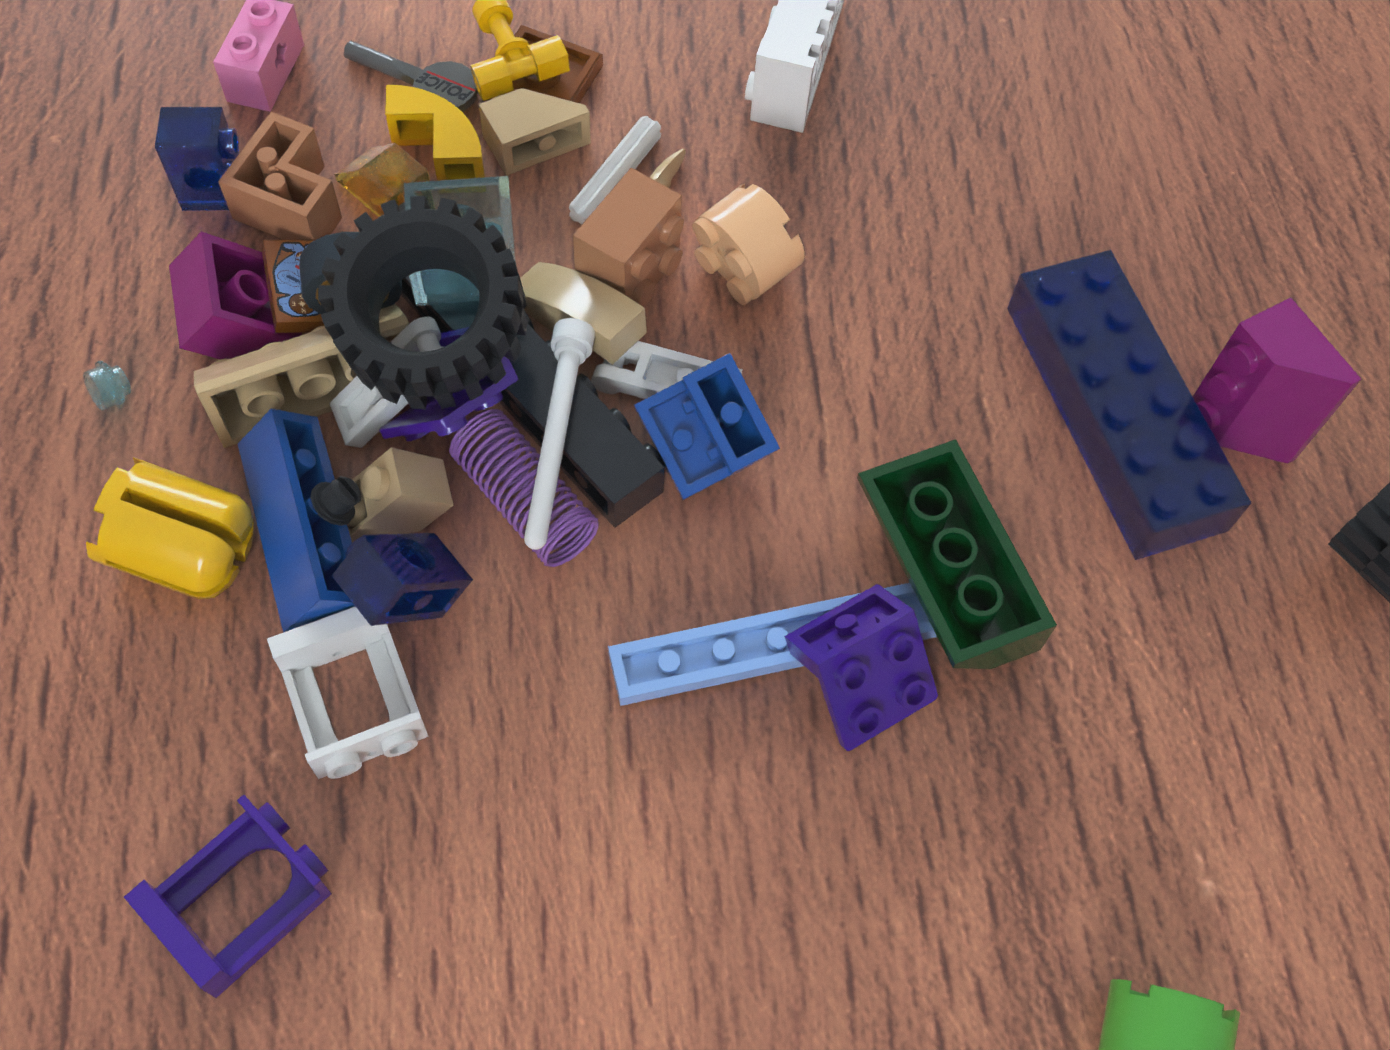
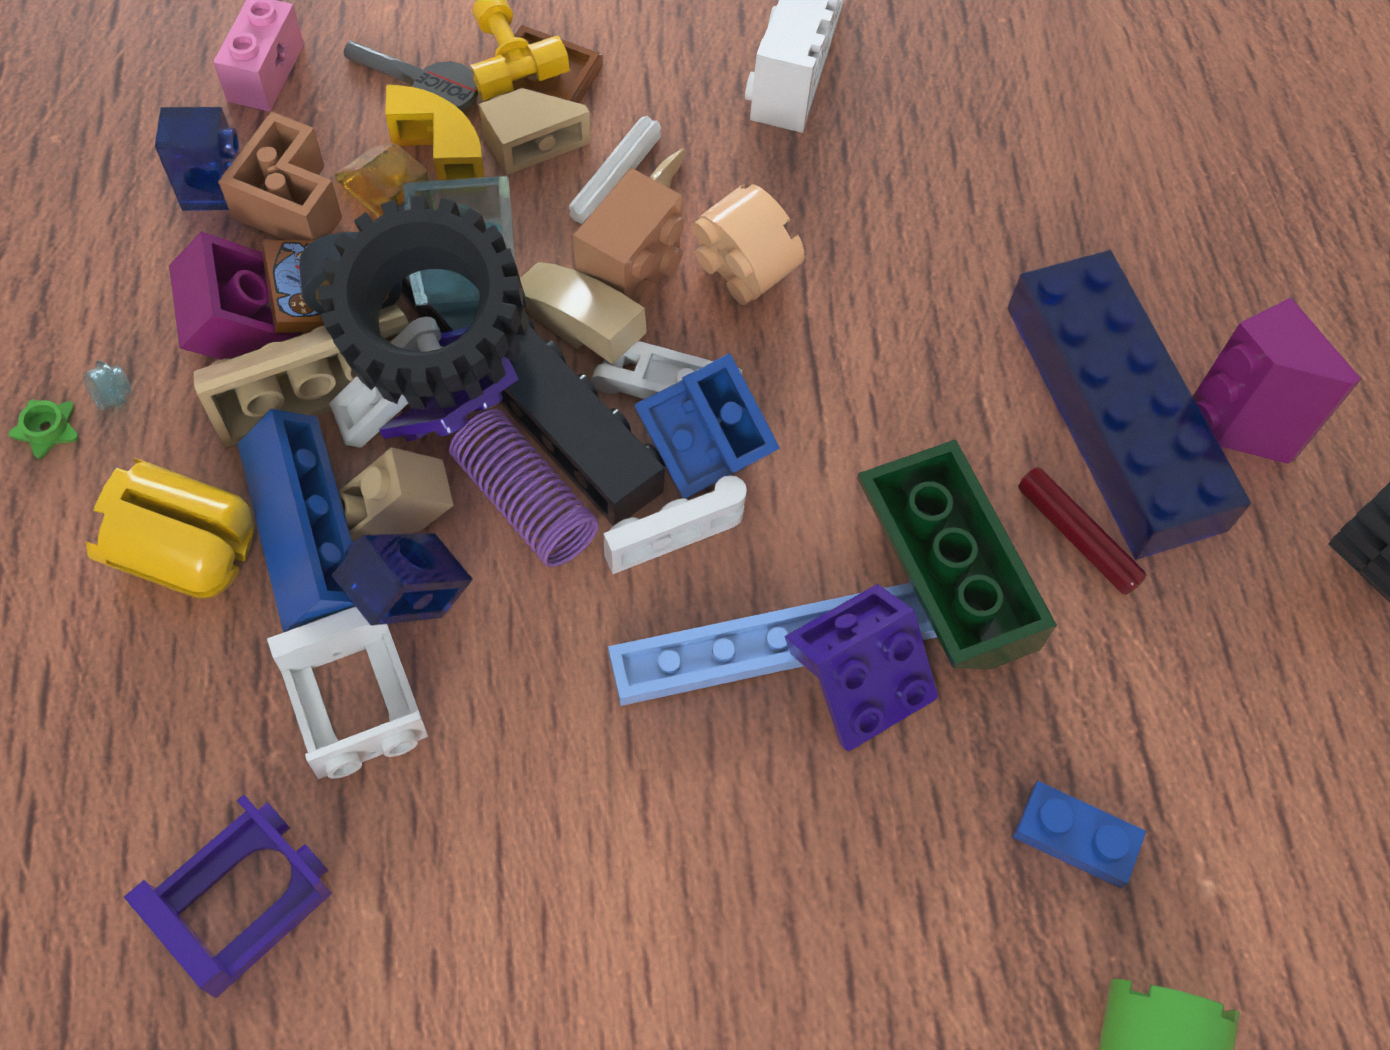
black piece [310,476,361,526] -> none
white piece [524,318,595,550] -> none
none -> bright green plate [8,399,79,459]
none -> white plate [603,475,747,574]
none -> blue plate [1012,780,1146,888]
none -> dark red axle [1018,467,1147,595]

